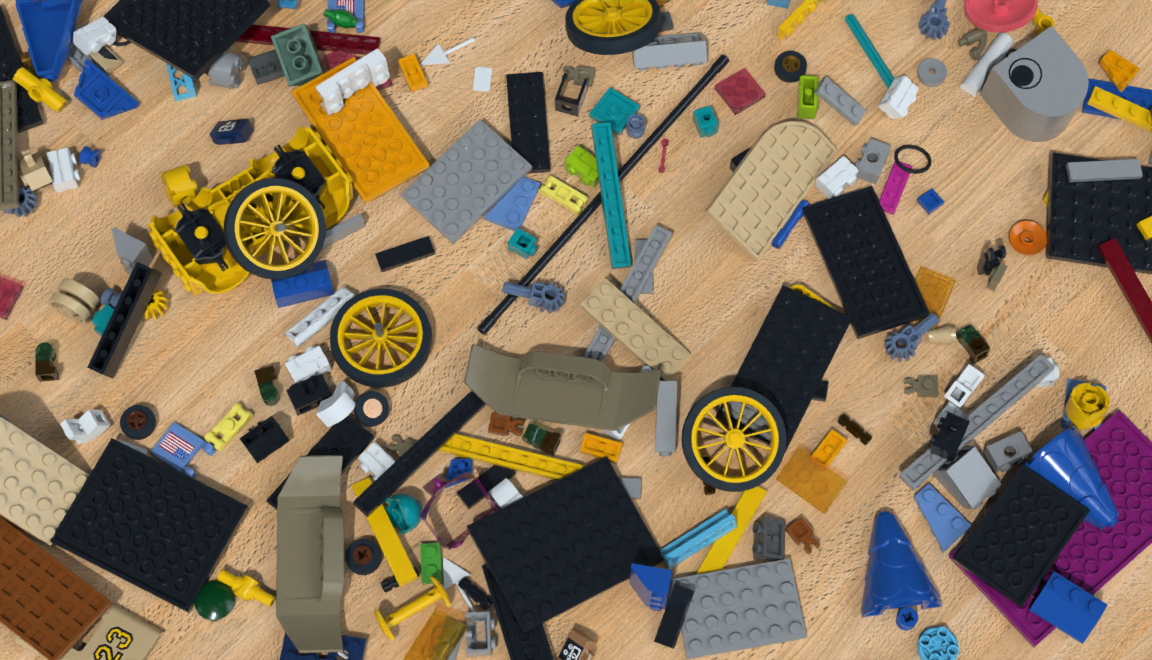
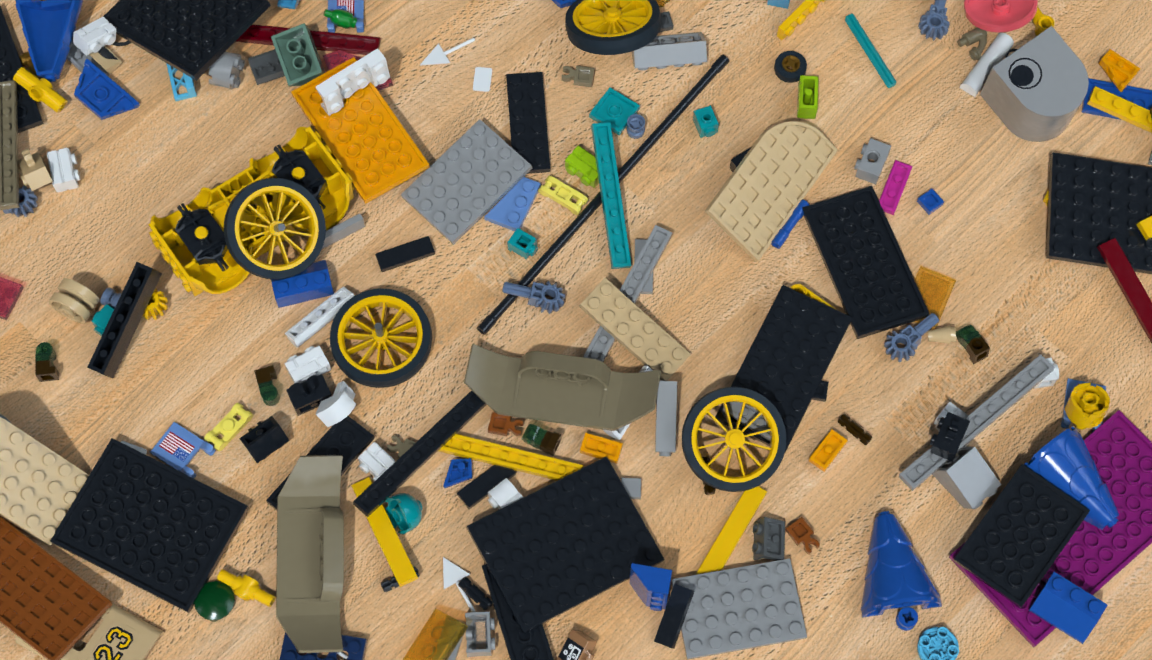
white brick [61,410,111,444] -> none
blue wheel [79,146,101,168] -> none
light grey slope [112,227,153,275] -> none
black wheel [120,405,156,440] -> none
yellow brick [161,164,197,207] -> none
dark blue piece [210,119,254,145] -> none
black wheel [345,539,382,575] -> none
black wheel [354,391,389,427] -> none
yellow hose [374,576,451,641] -> none
light orange plate [398,54,428,92] -> none
magenta piece [420,472,498,550] -> none
bright green plate [420,543,442,585] -> none
black piece [555,73,588,117] -> none
clear pink hinge [658,139,669,173] -> none
medium azure fence [660,509,737,569] -> none
clear pink plate [714,68,766,115] -> none
clear yellow tile [776,448,848,514] -> none
light grey plate [814,77,866,126] -> none
white brick [815,156,859,199] -> none
white brick [878,75,919,119] -> none
black piece [894,145,931,174] -> none
dark tan plate [904,376,939,397] -> none
medium blue wing [914,483,972,553] -> none
light grey piece [917,58,947,87] -> none
white brick [944,364,985,408] -> none
black hinge [977,245,1006,276] -> none
light grey brick [983,431,1033,473] -> none
dark tan plate [988,263,1008,291] -> none
orange dish [1009,221,1047,256] -> none
light grey tile [1066,159,1143,182] -> none

